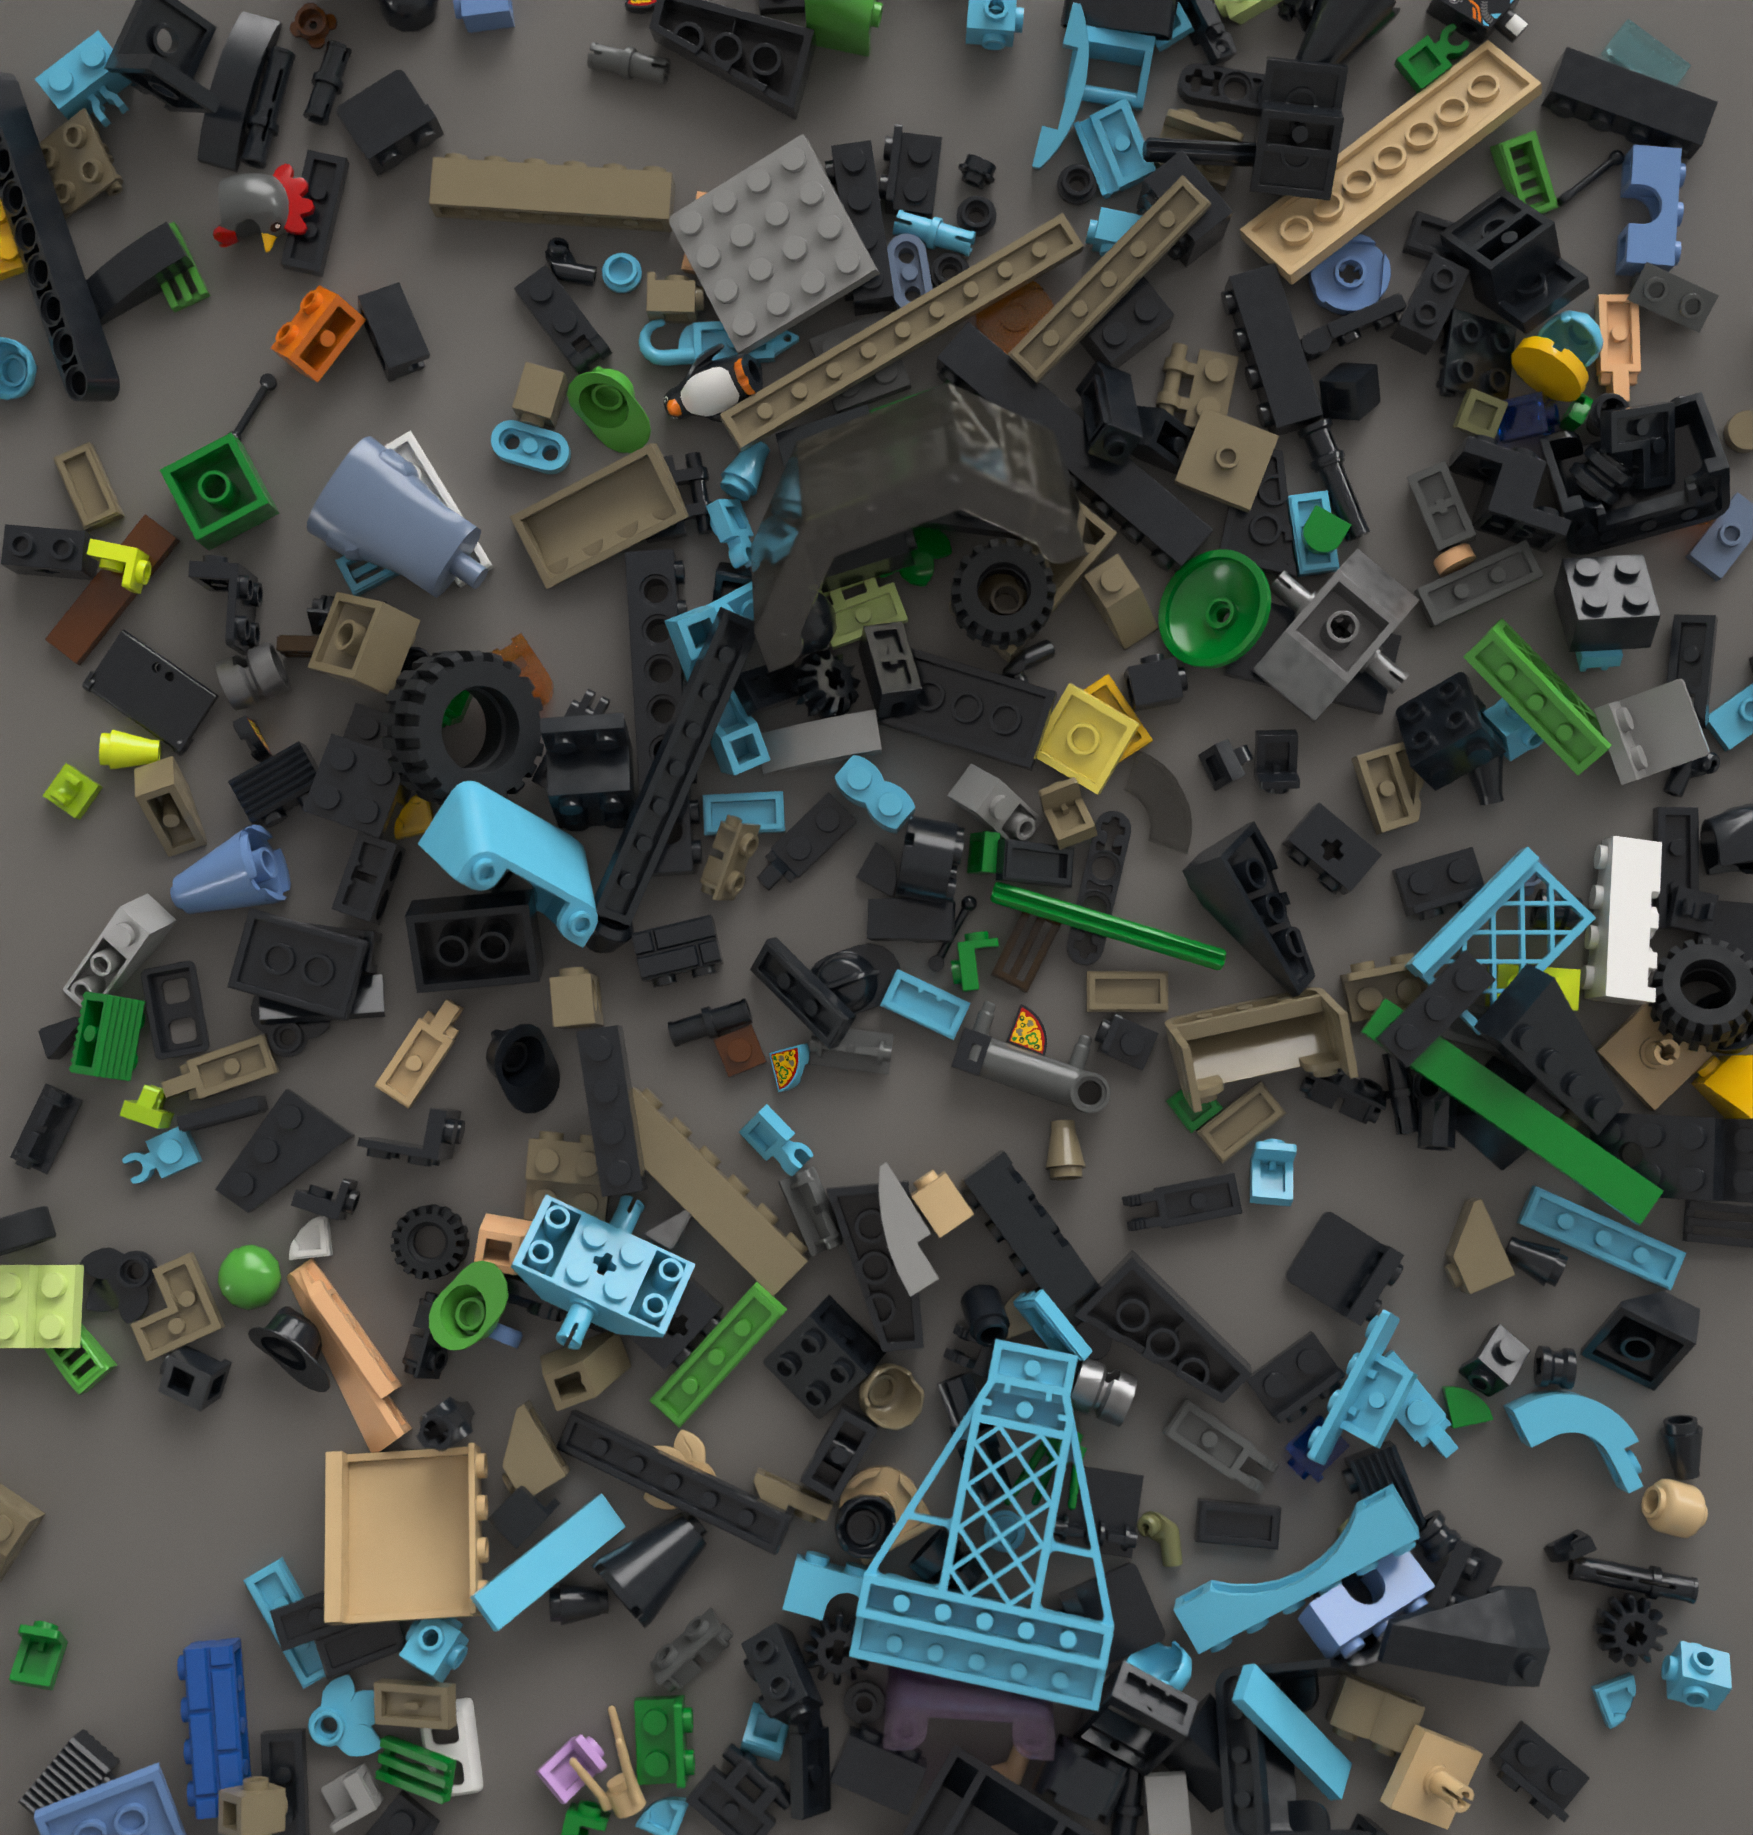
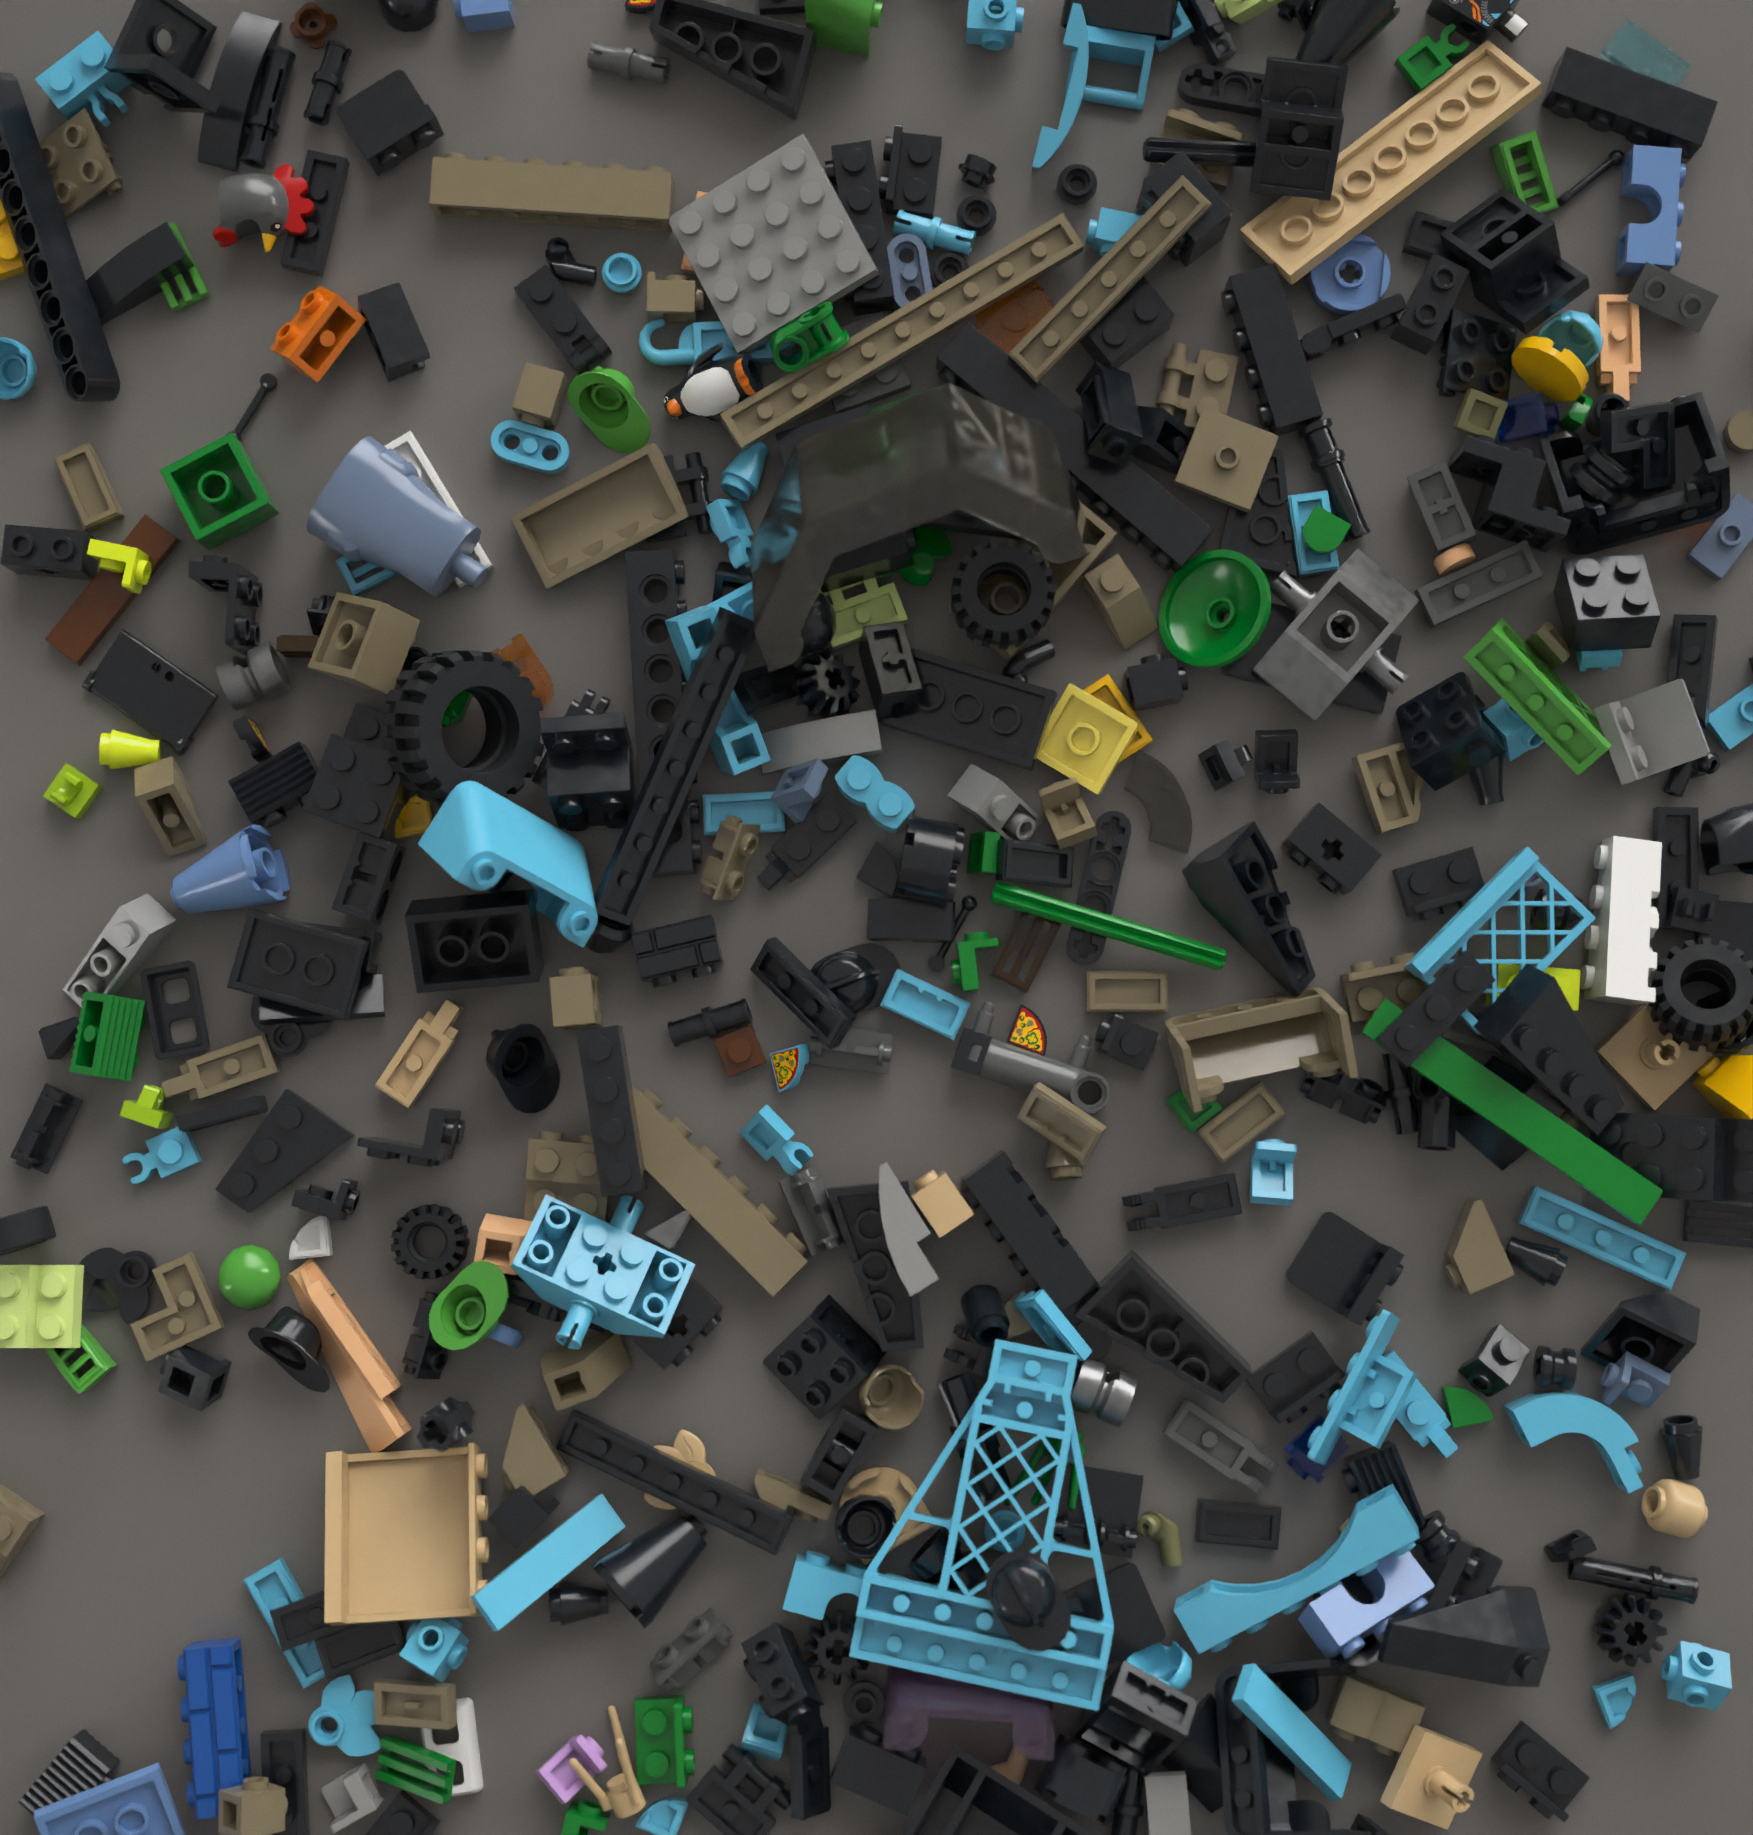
green bracket [9,1621,68,1691] -> none
bright green tile [649,1282,787,1428] -> none
medium azure plate [1073,98,1156,199] -> none
black panel [1319,363,1381,421] -> none
none -> green piece [770,301,850,372]
none -> sand blue bracket [771,758,829,823]
none -> black piece [986,1550,1071,1651]
none -> dark tan plate [1017,1082,1107,1163]
none -> dark tan slope [1526,622,1573,669]
none -> sand blue bracket [1600,1351,1671,1409]

